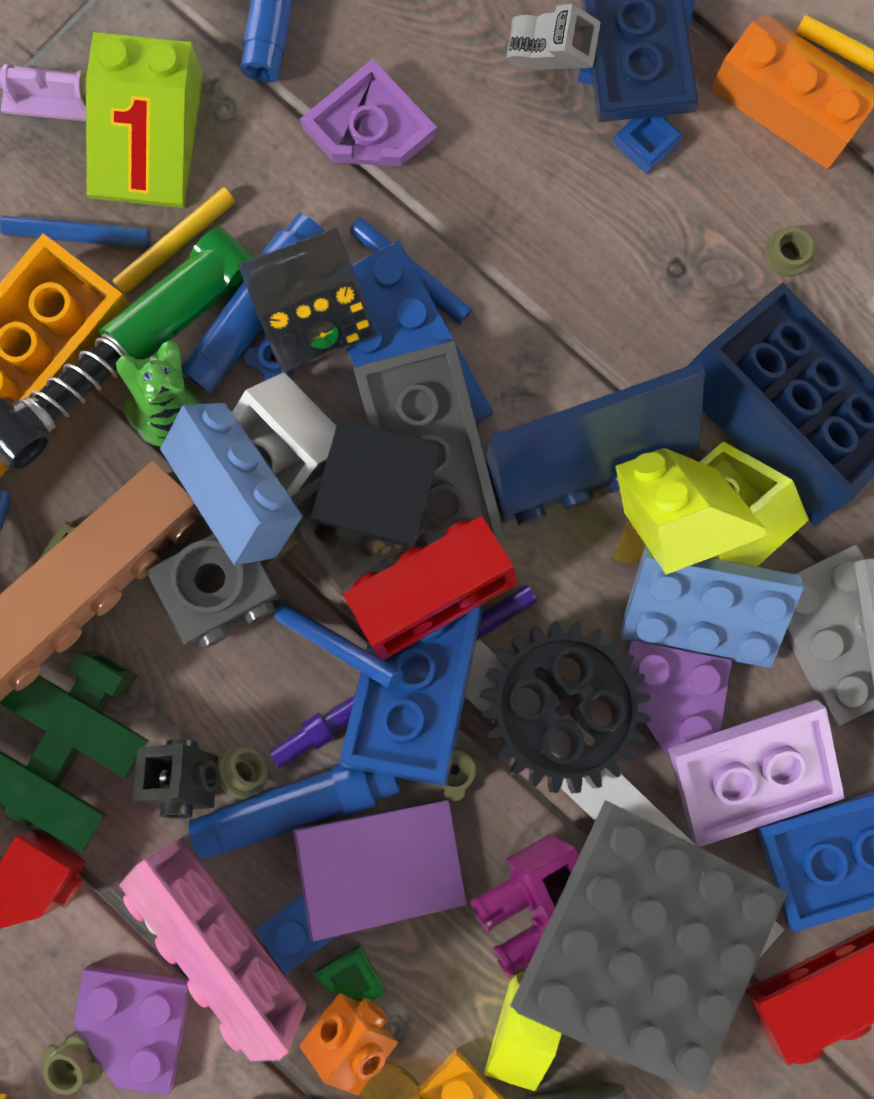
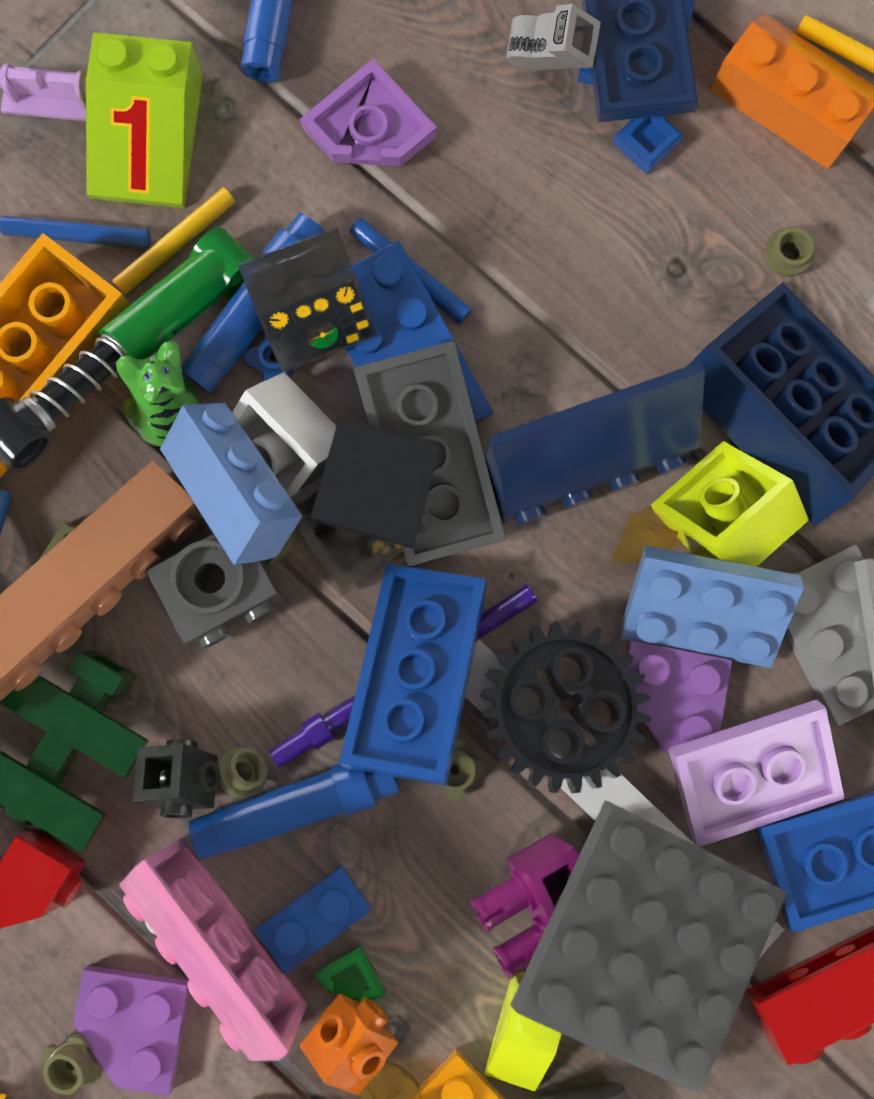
blue bar [274,603,403,690] -> none
medium lavender tile [293,799,467,941] -> none
red brick [342,515,517,661] -> none
neon yellow slope [615,448,766,575] -> none

